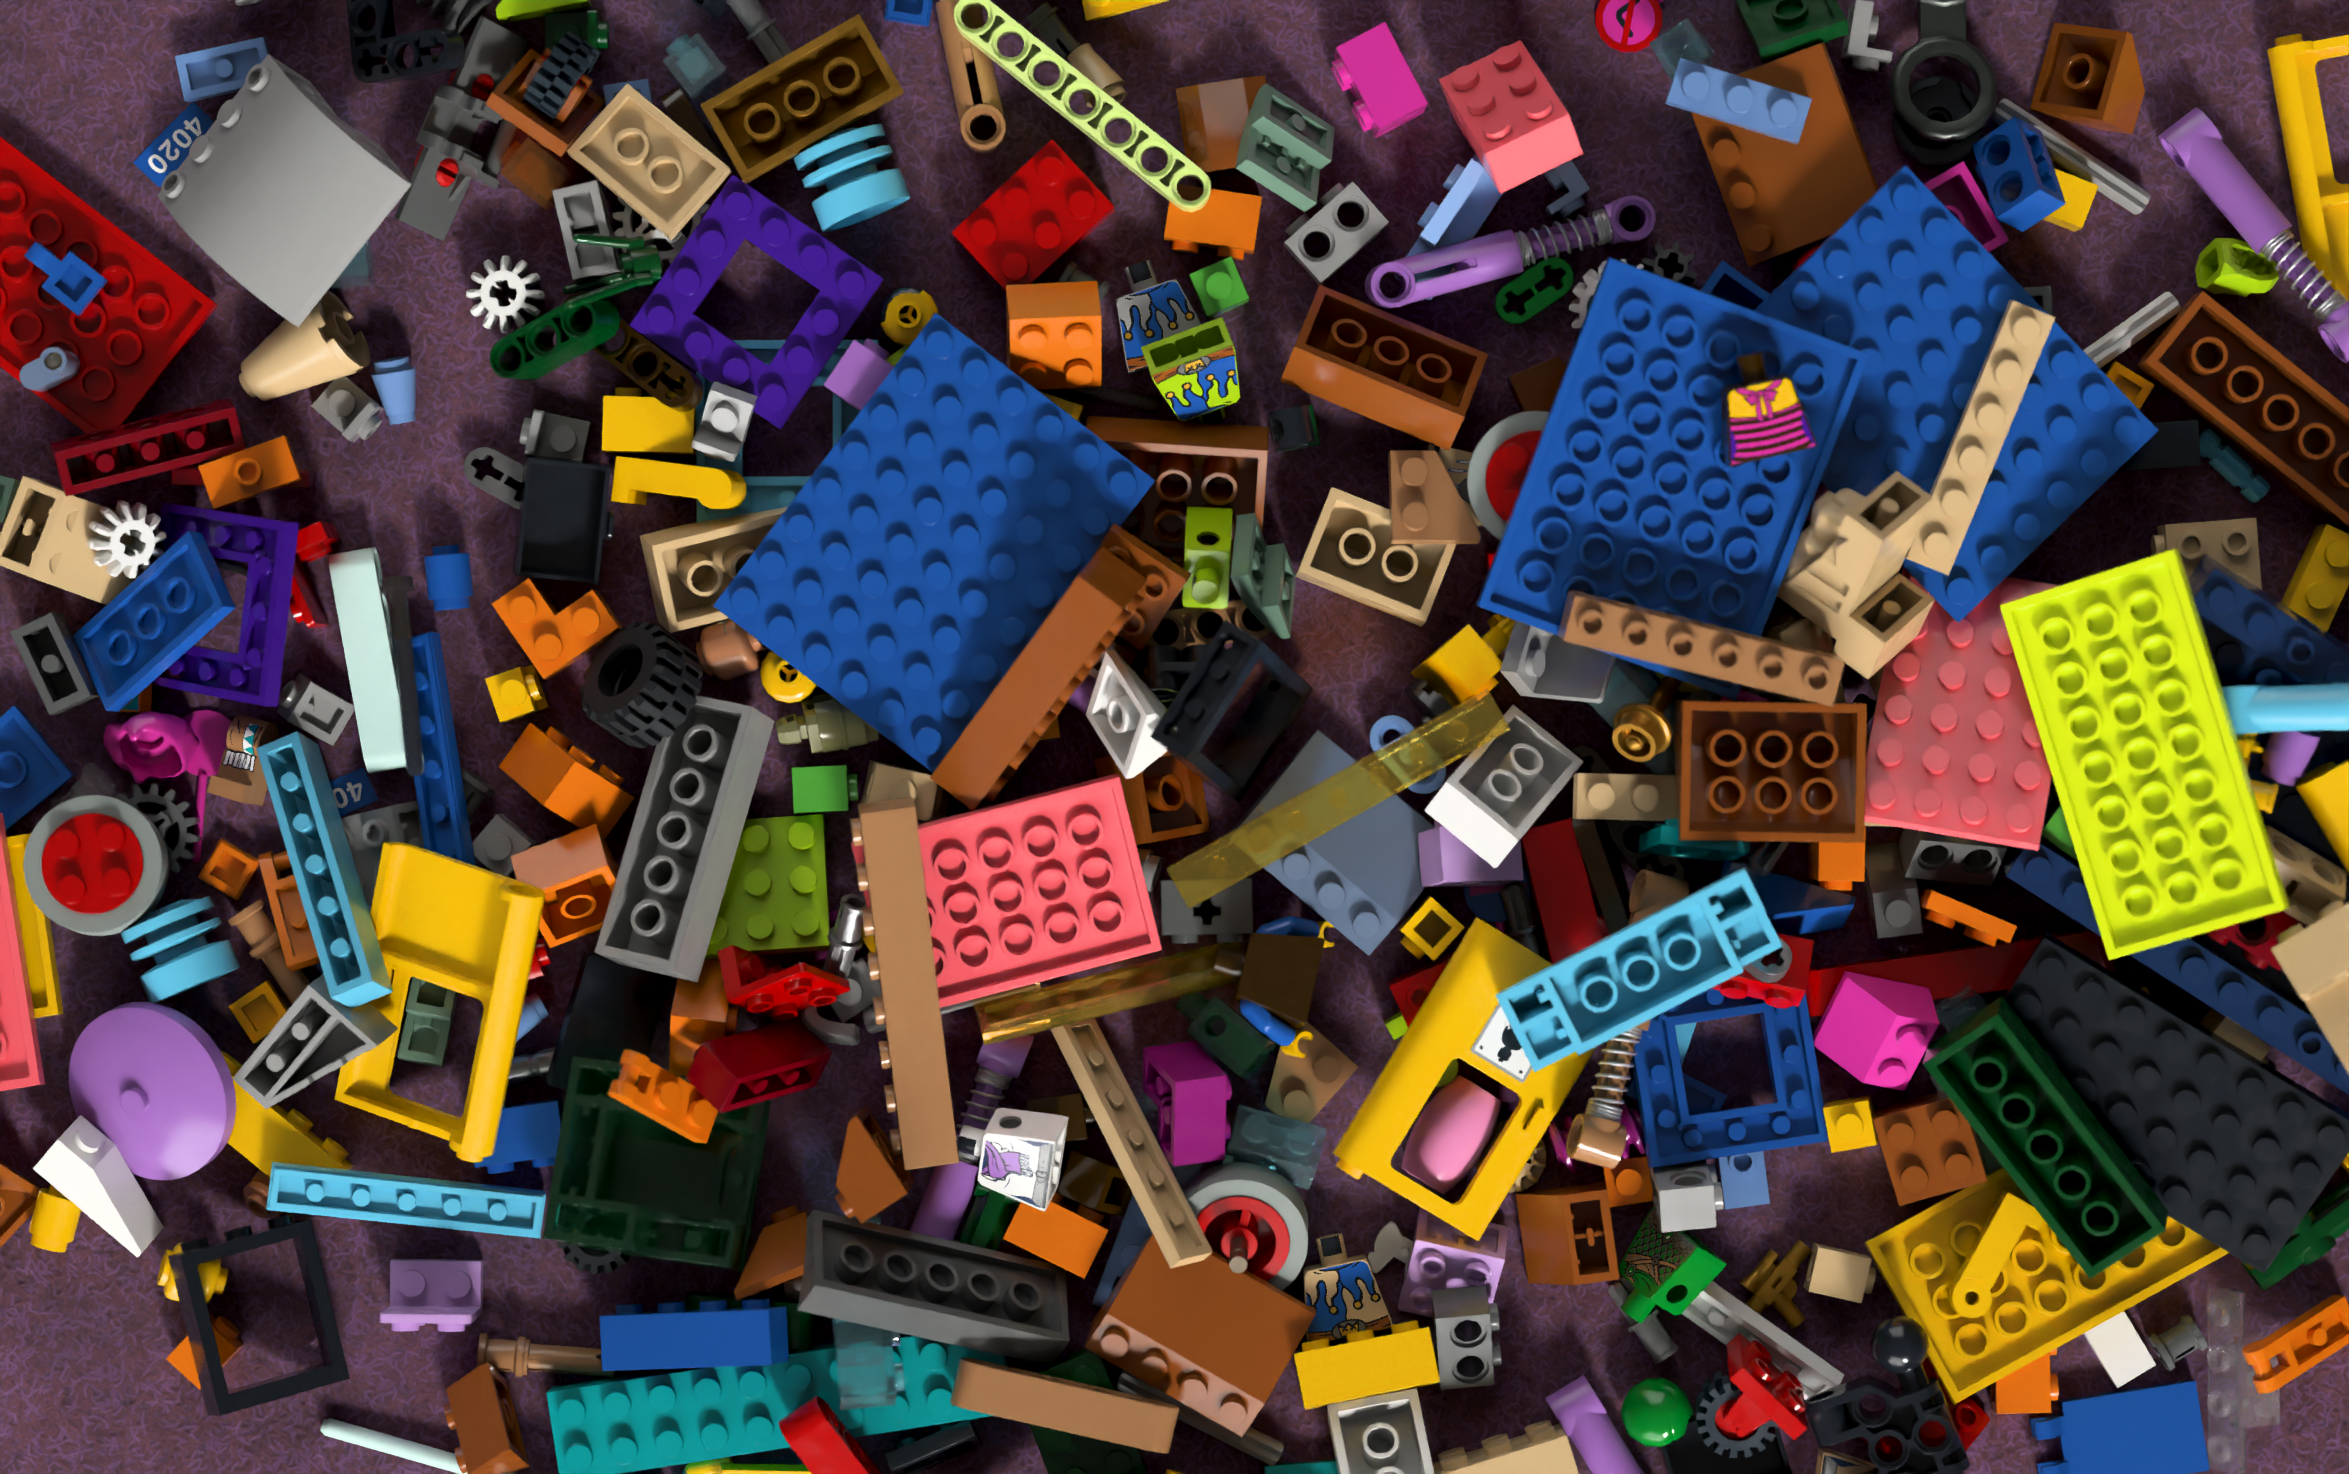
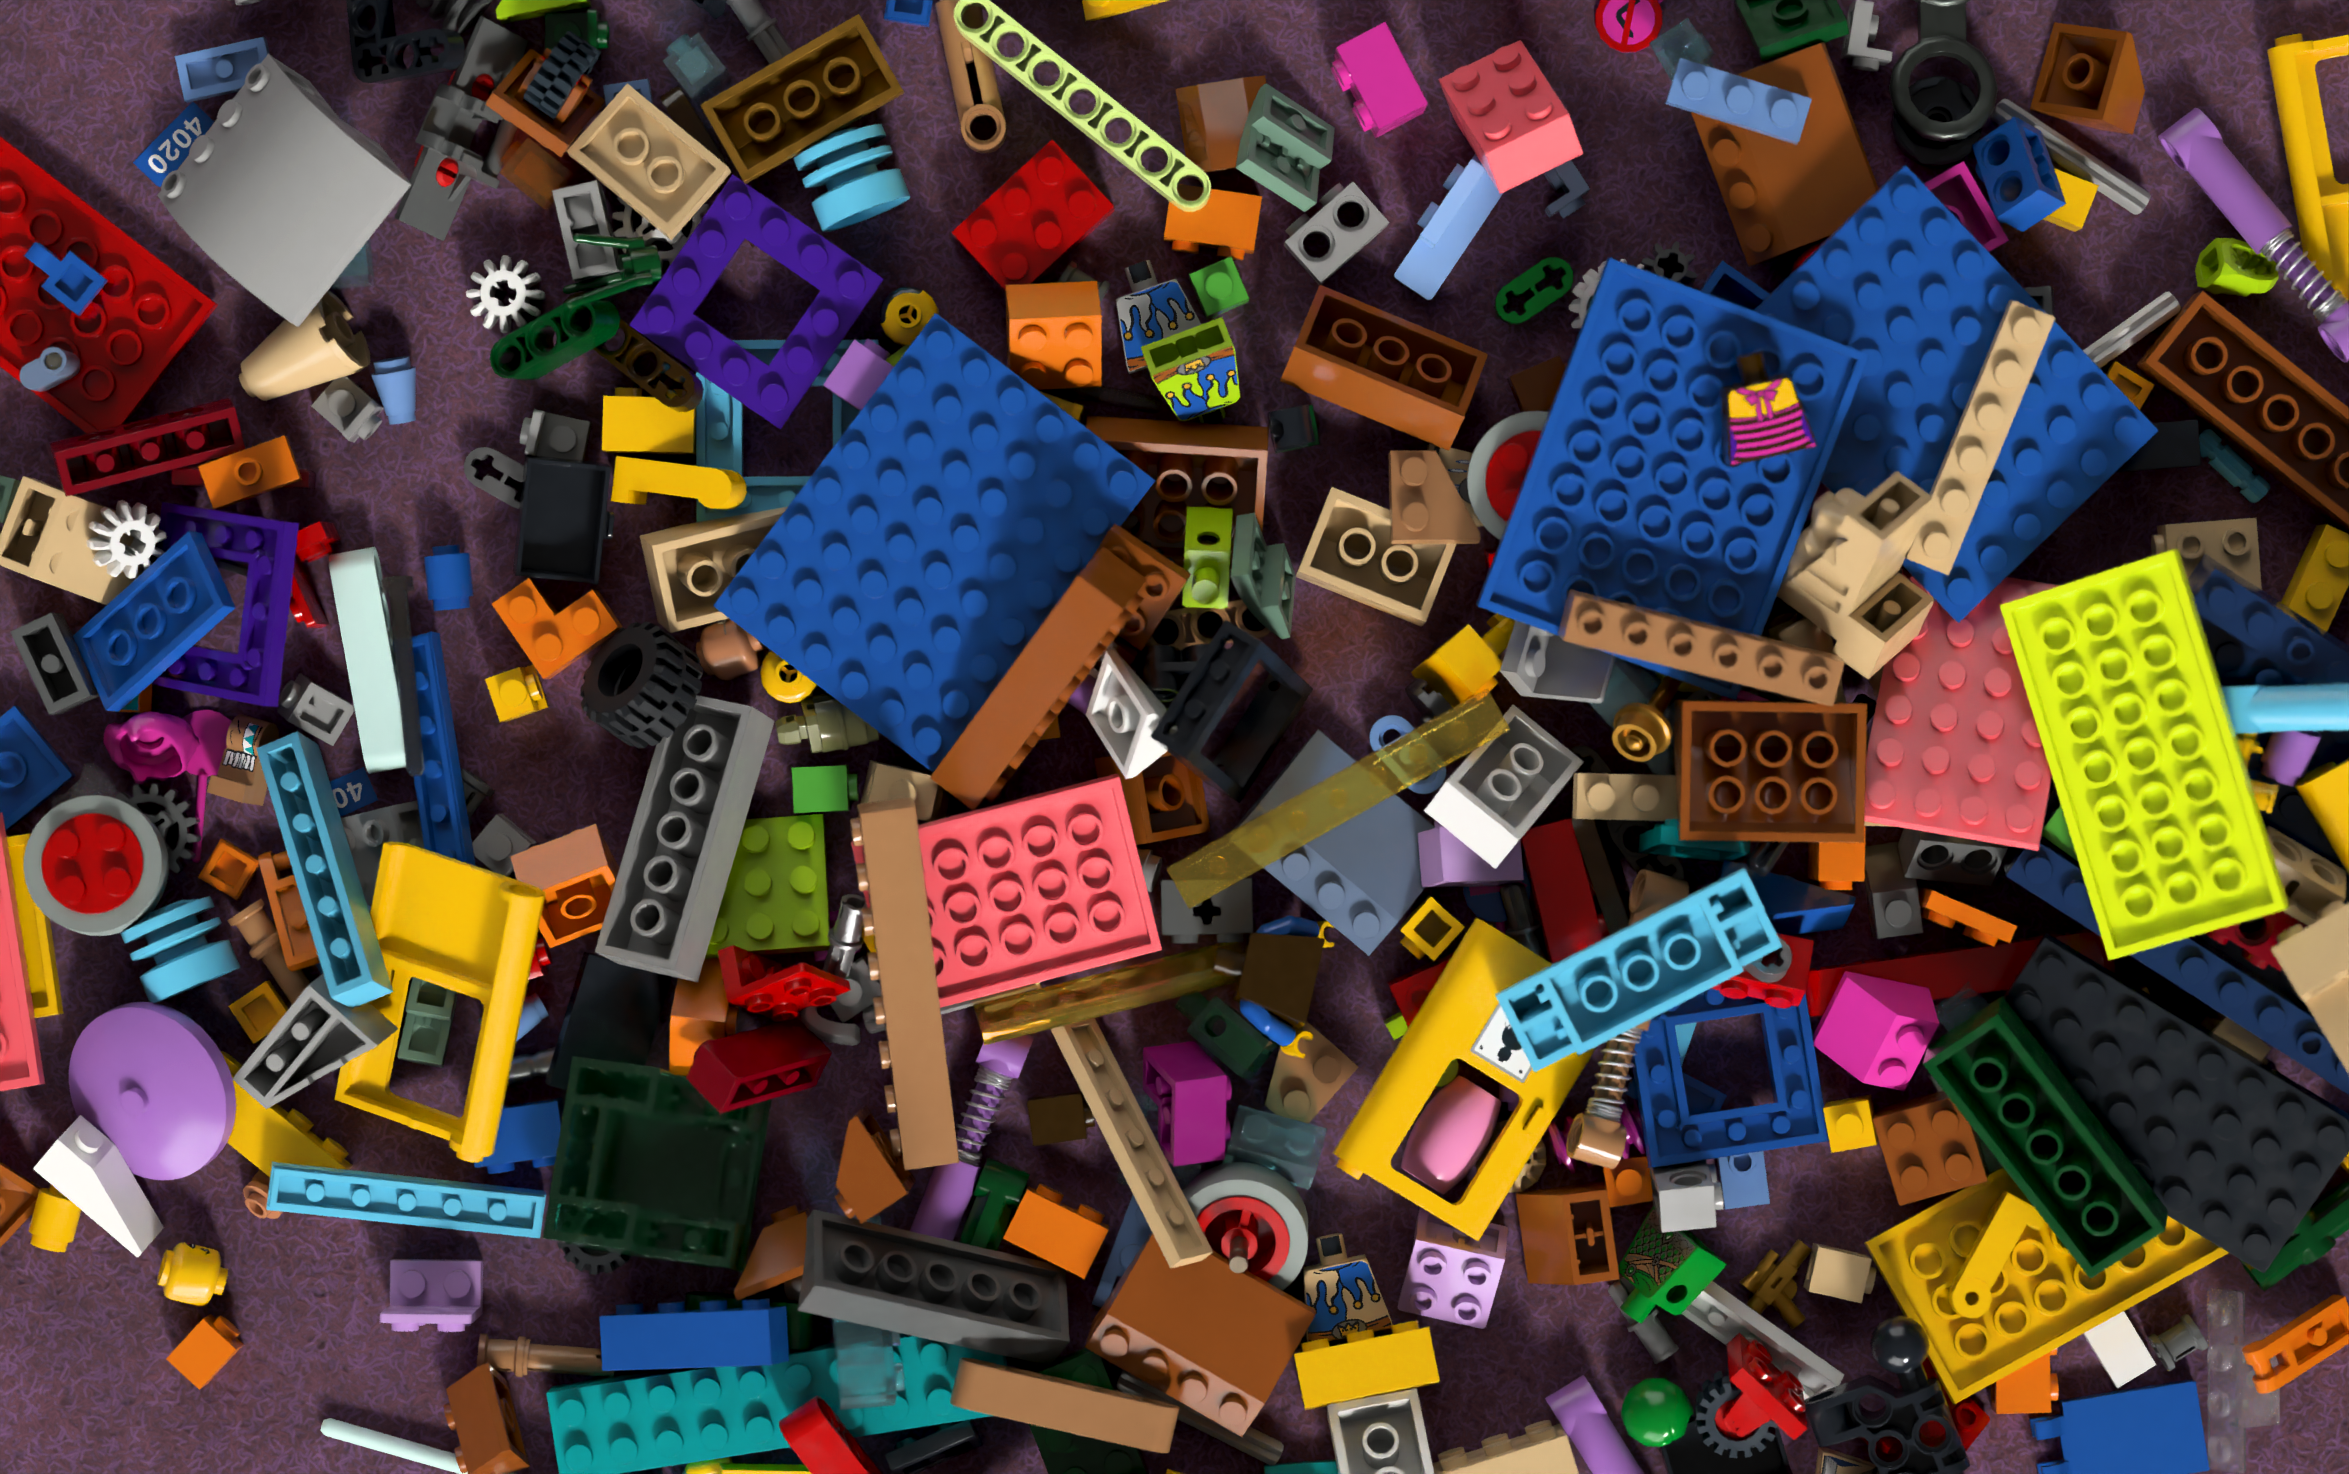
black window [168,1213,350,1416] -> none
orange brick [498,723,635,840] -> none
orange plate [608,1050,718,1143] -> none
light grey bracket [691,381,758,462] -> none
white torso [957,1108,1068,1211] -> none
dark grey pin [1026,2,1081,59] -> none
dark brown brick [1057,1150,1132,1216] -> none
tan cone [1067,43,1127,108] -> none
medium lavender piece [1364,196,1656,308] -> none
white piece [1368,1221,1413,1275] -> none
dark grey brick [1431,1285,1502,1390] -> none

